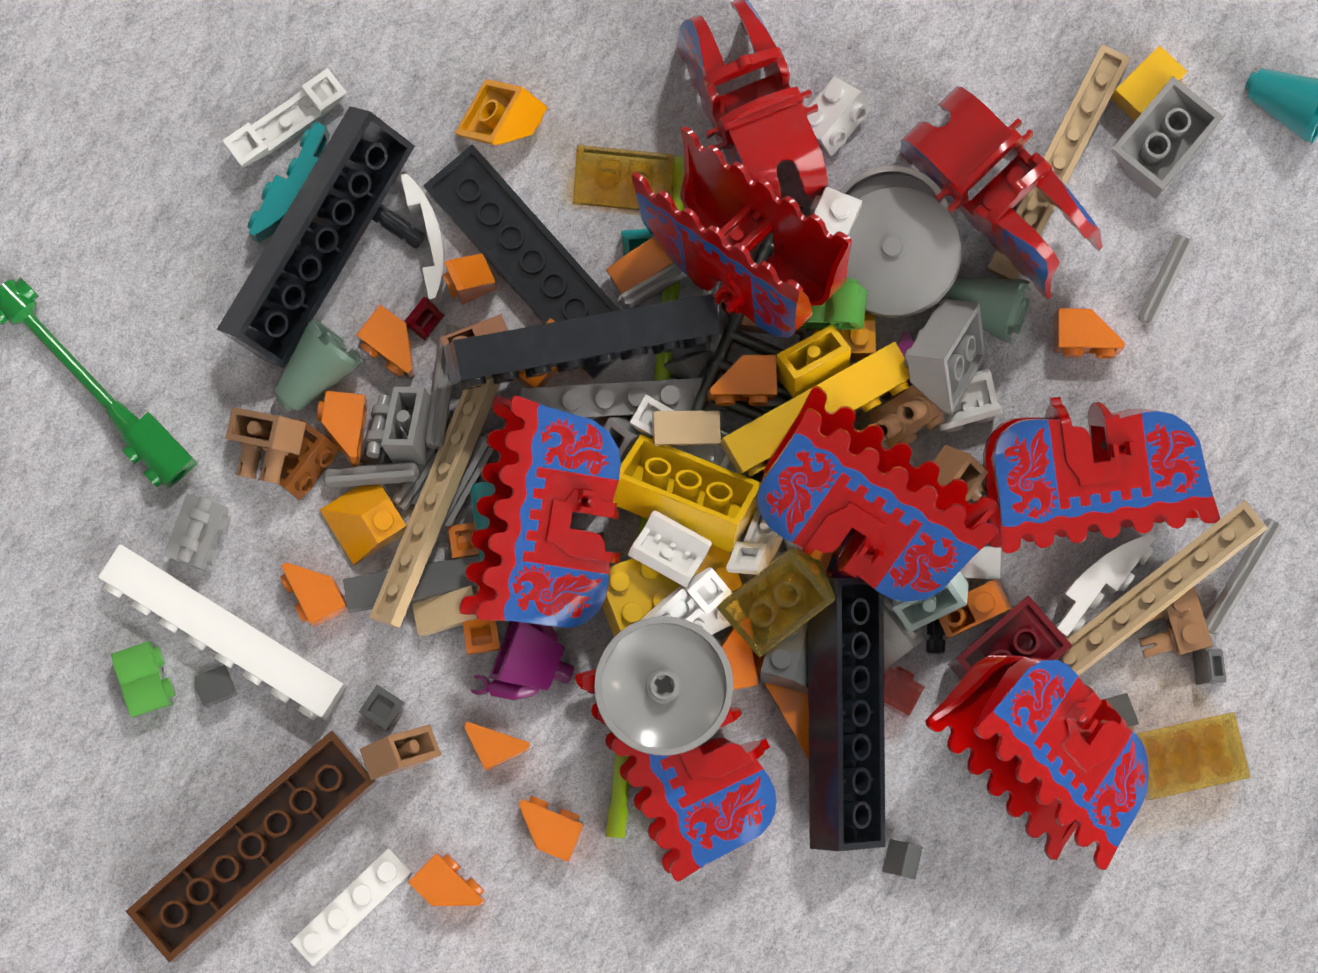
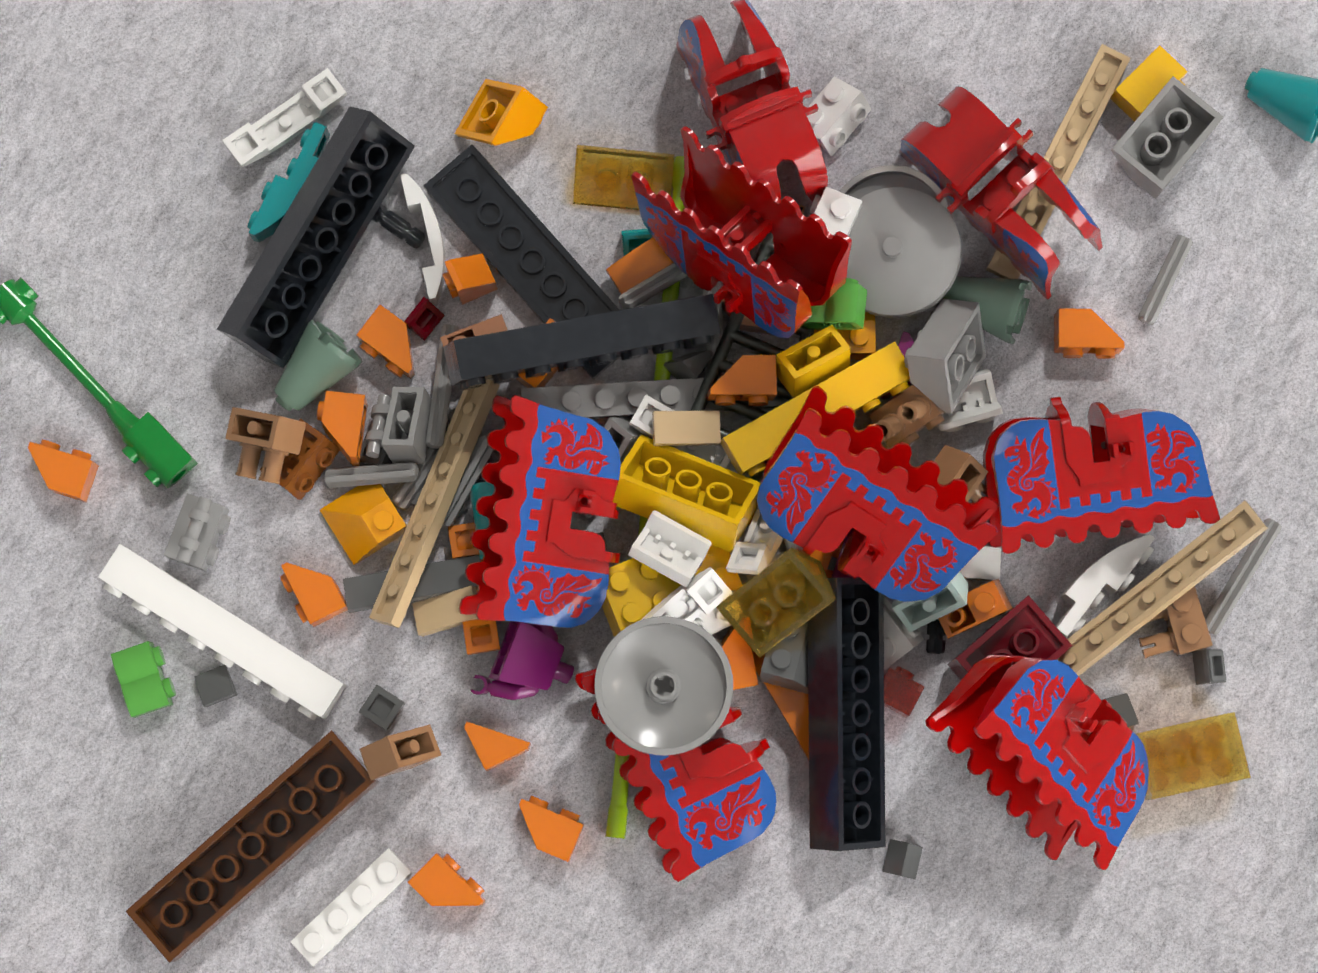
none -> orange slope [28,439,99,503]

